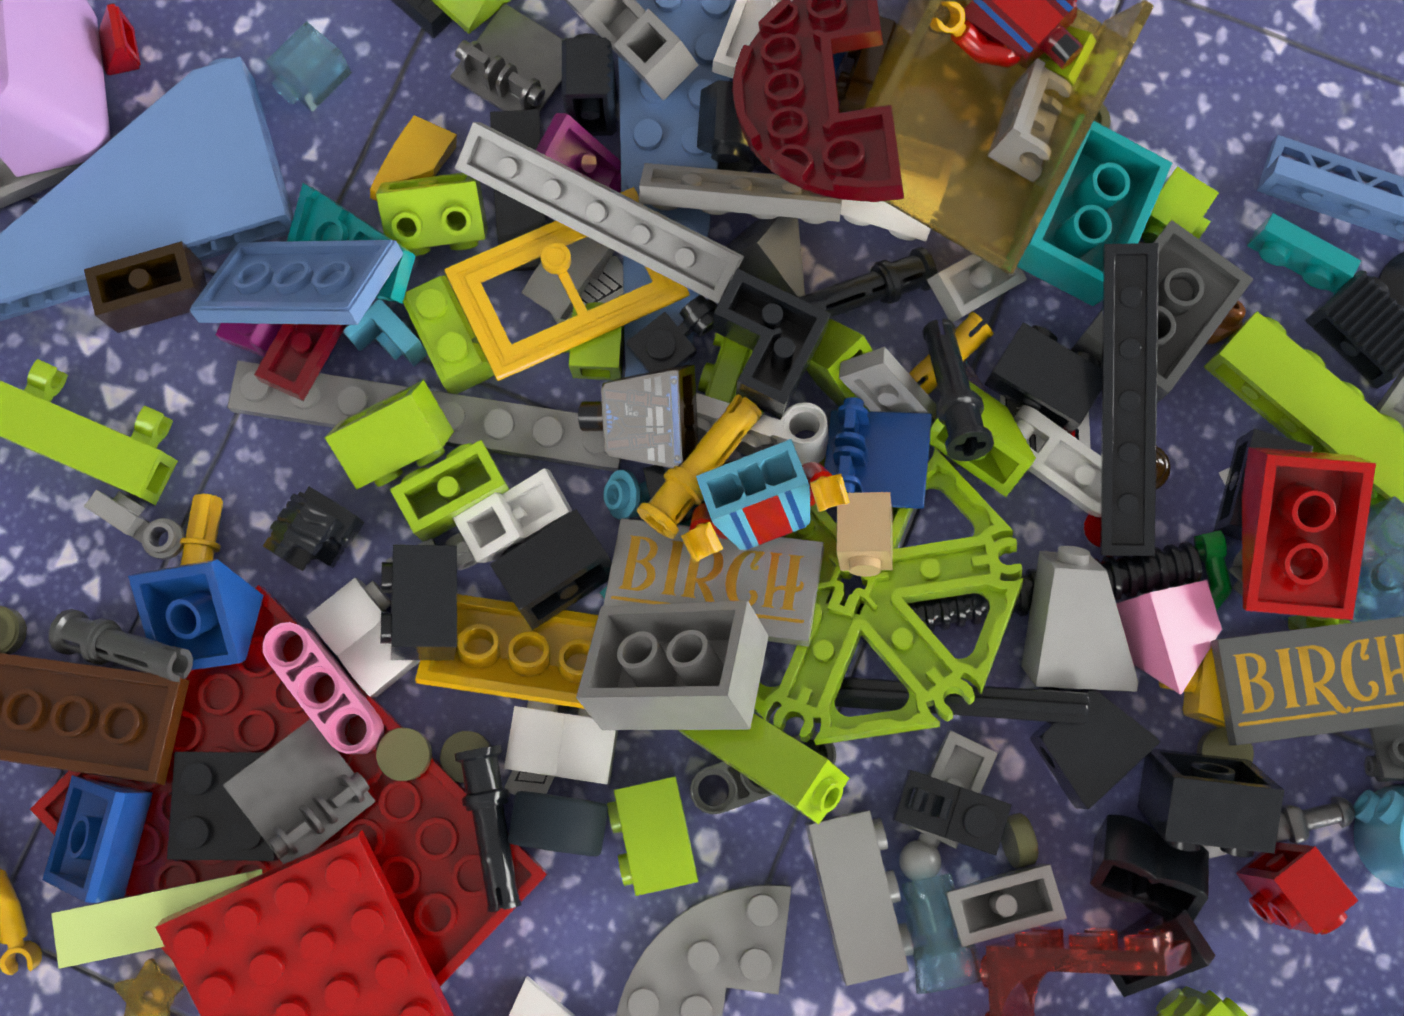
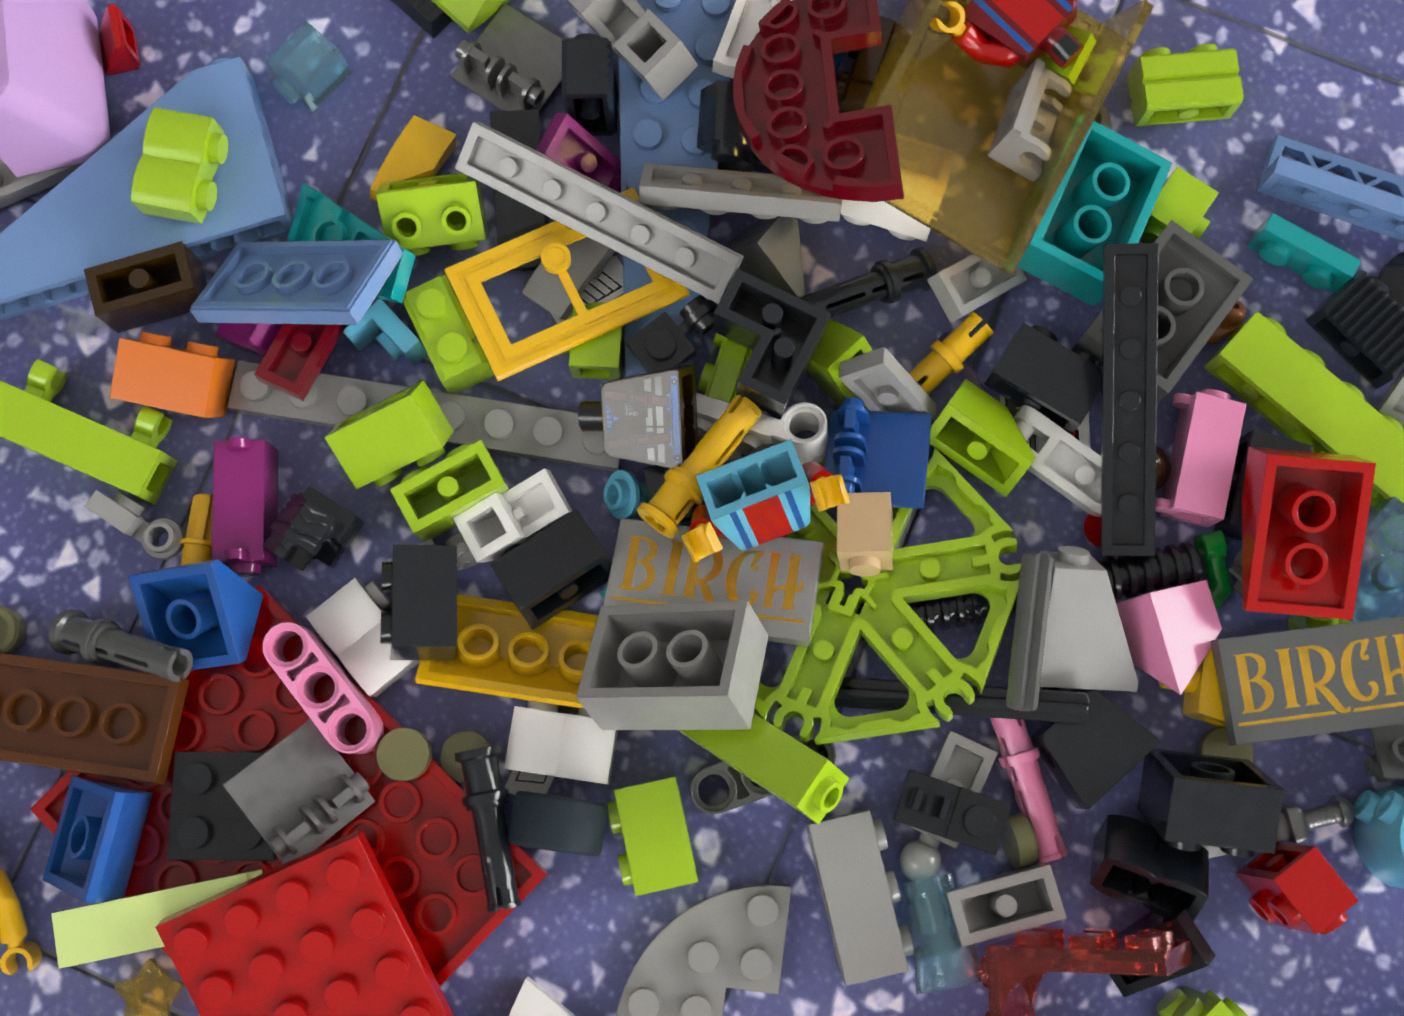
black pin [922,319,994,461] -> none
none -> orange brick [109,331,236,418]
none -> lime brick [131,107,228,224]
none -> magenta brick [212,437,278,577]
none -> bright pink pin [990,718,1068,864]
none -> dark grey axle [1006,552,1054,711]
none -> lime brick [1127,43,1244,127]
none -> bright pink brick [1155,389,1246,528]

